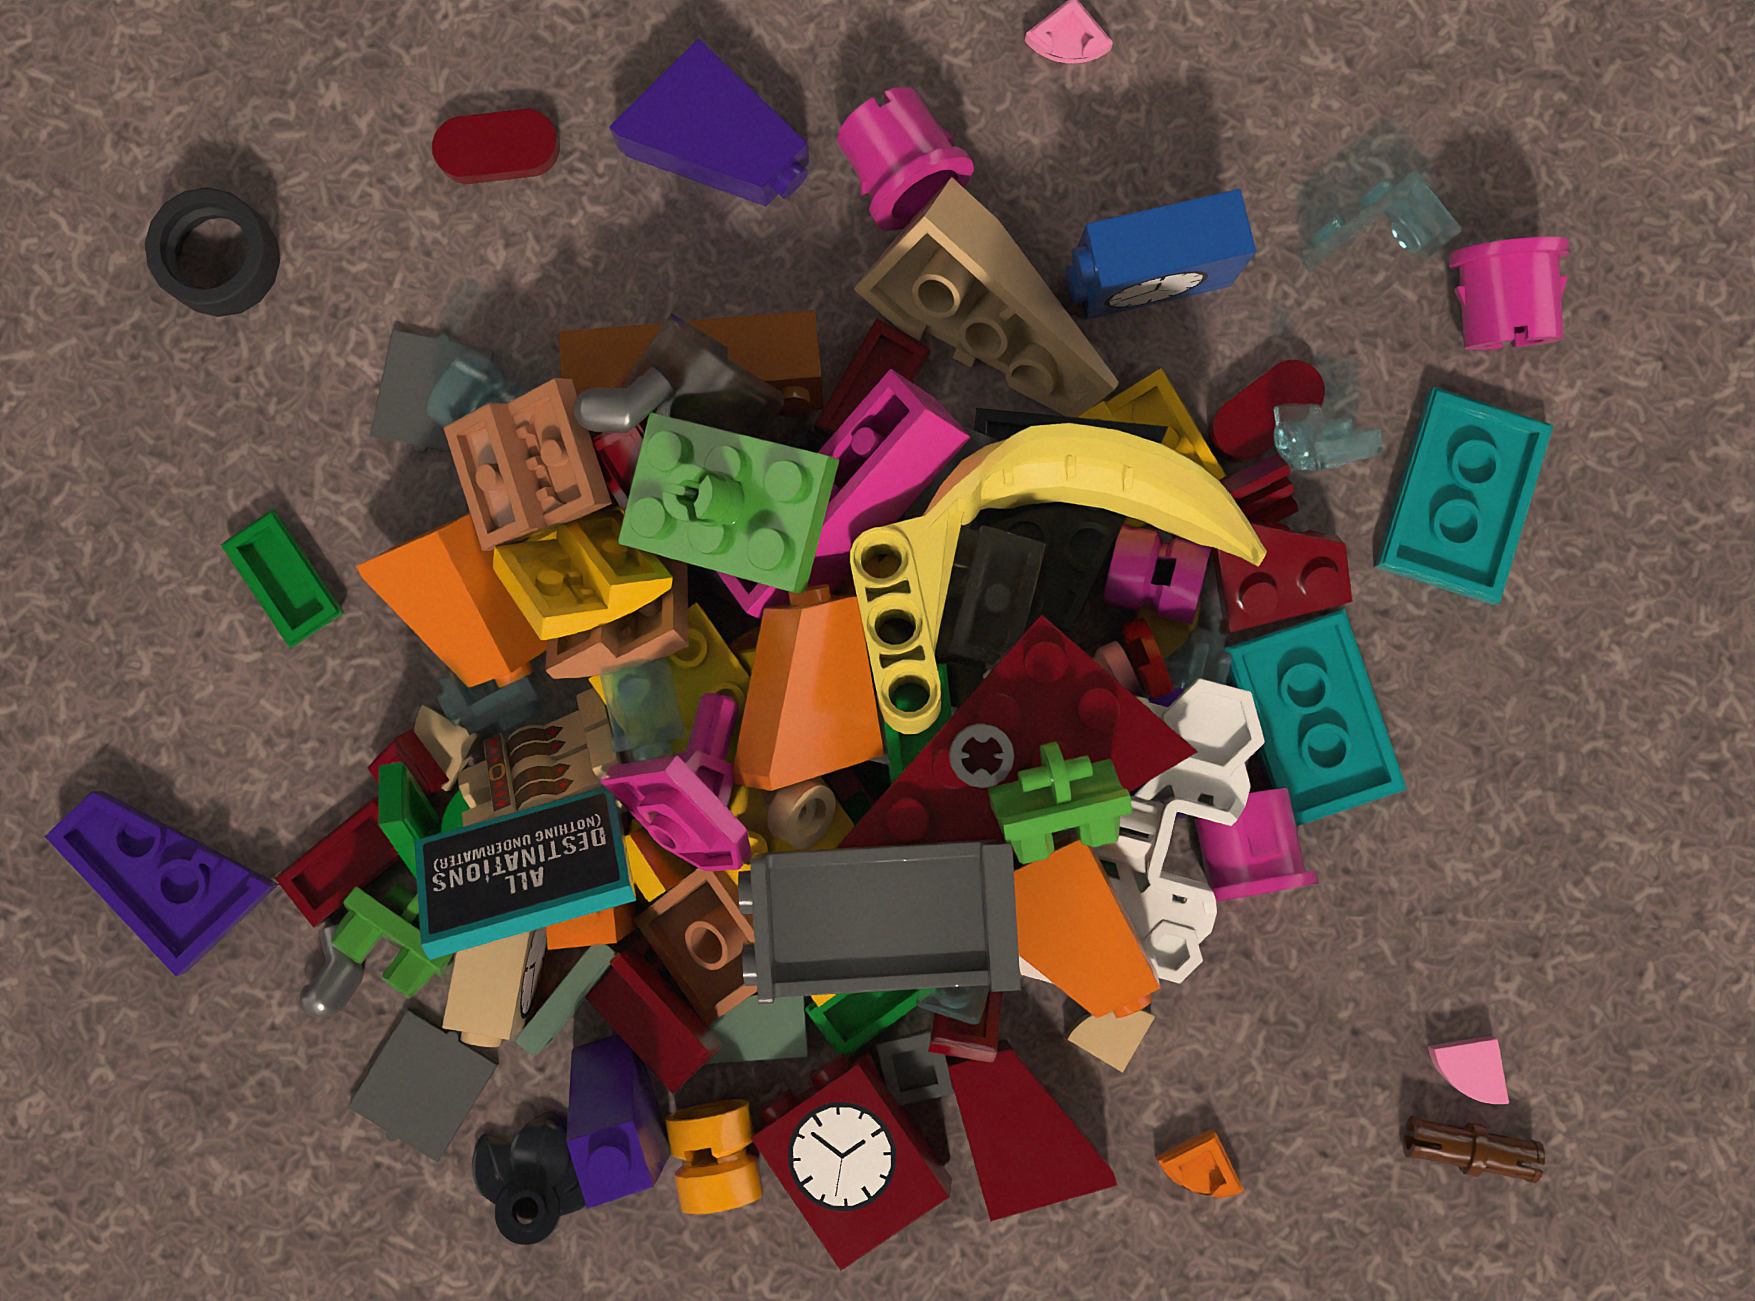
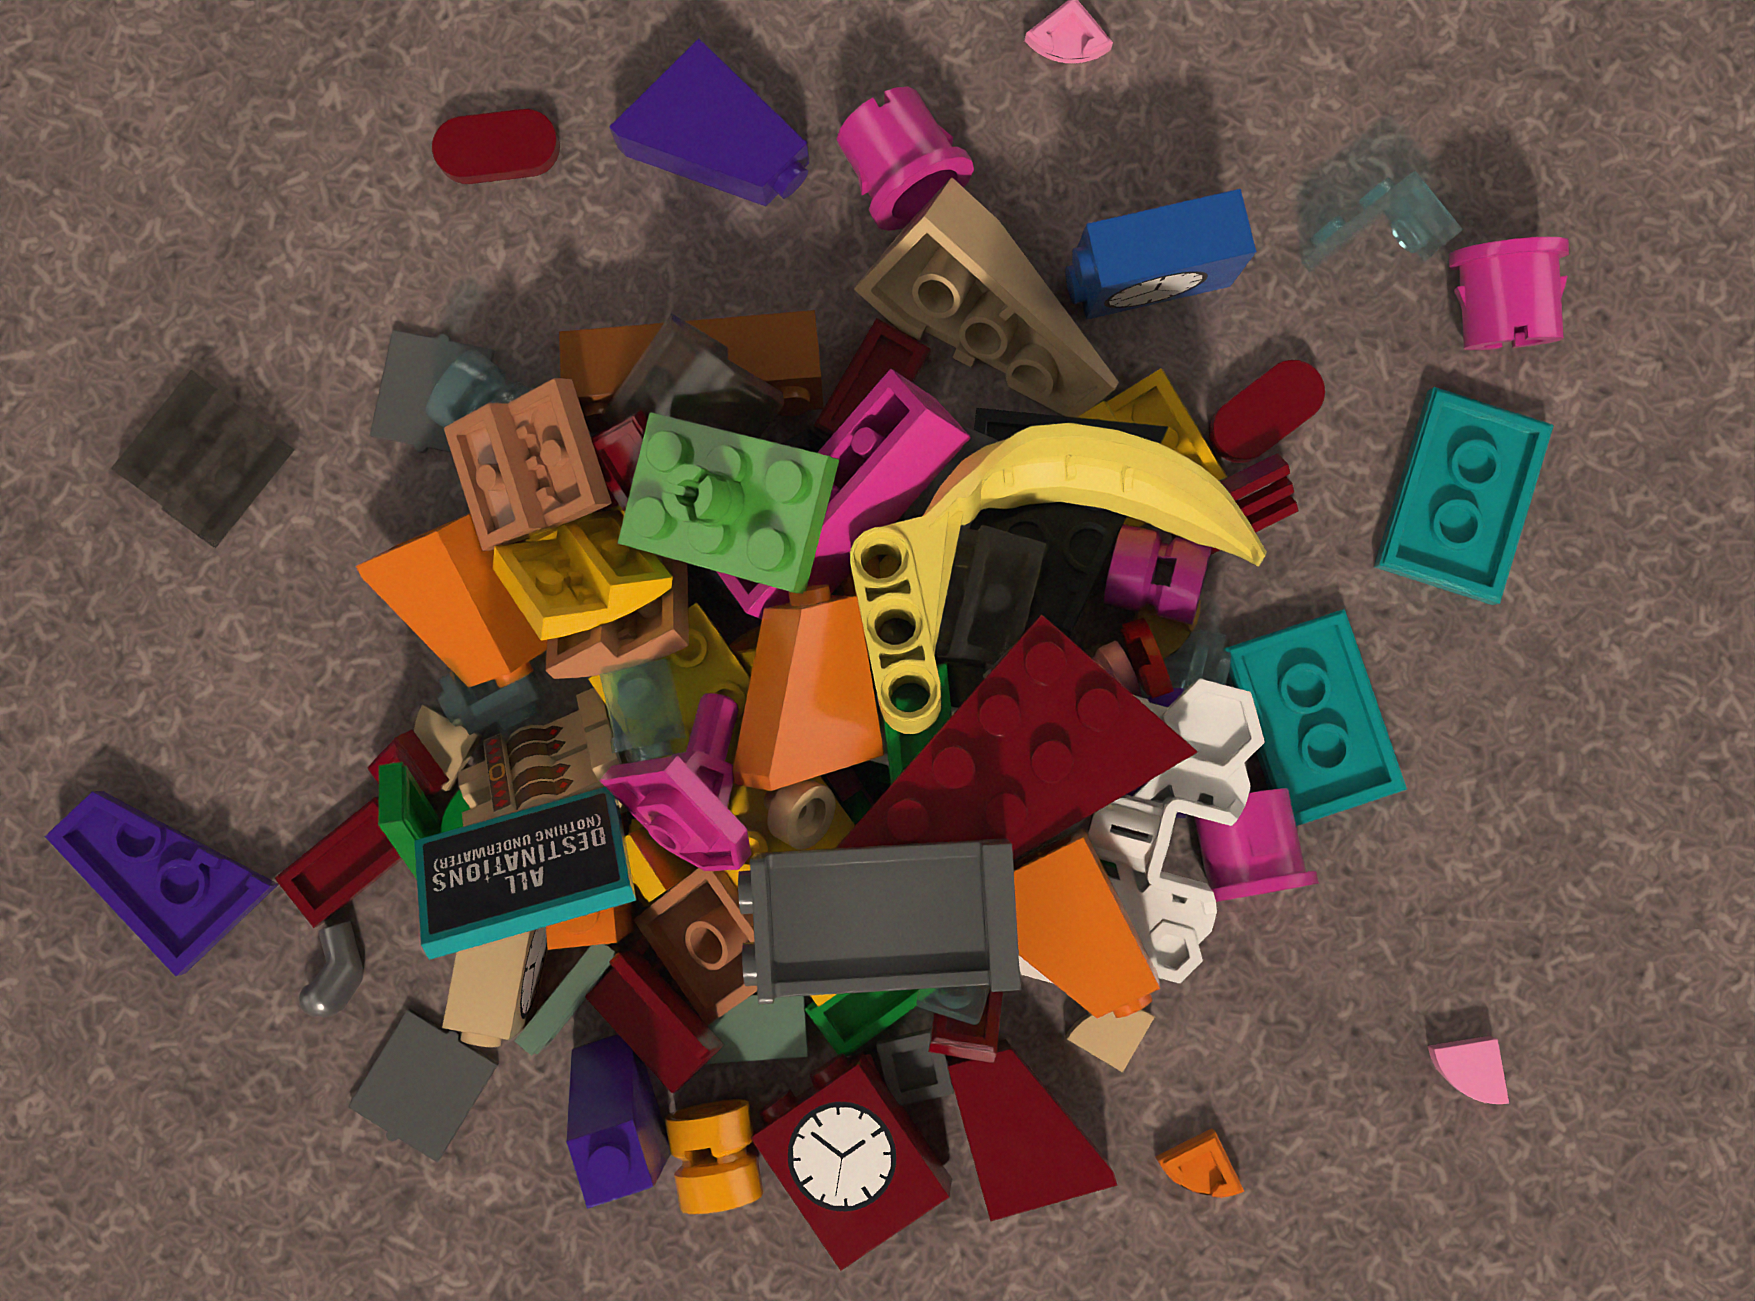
black tyre [145,187,280,317] -> none
green tile [220,509,344,649] -> none
bright green hips [331,883,453,999] -> none
black plate [472,1111,586,1245] -> none
flat silver arm [573,367,674,433] -> none
dark grey bush [949,724,1014,788] -> none
bright green hips [988,742,1132,864] -> none
dark red wing [1212,520,1353,632] -> none
clear light blue bracket [1274,403,1384,471] -> none
reddish brown pin [1403,1116,1545,1183] -> none
none -> clear smoke slope [111,370,296,548]

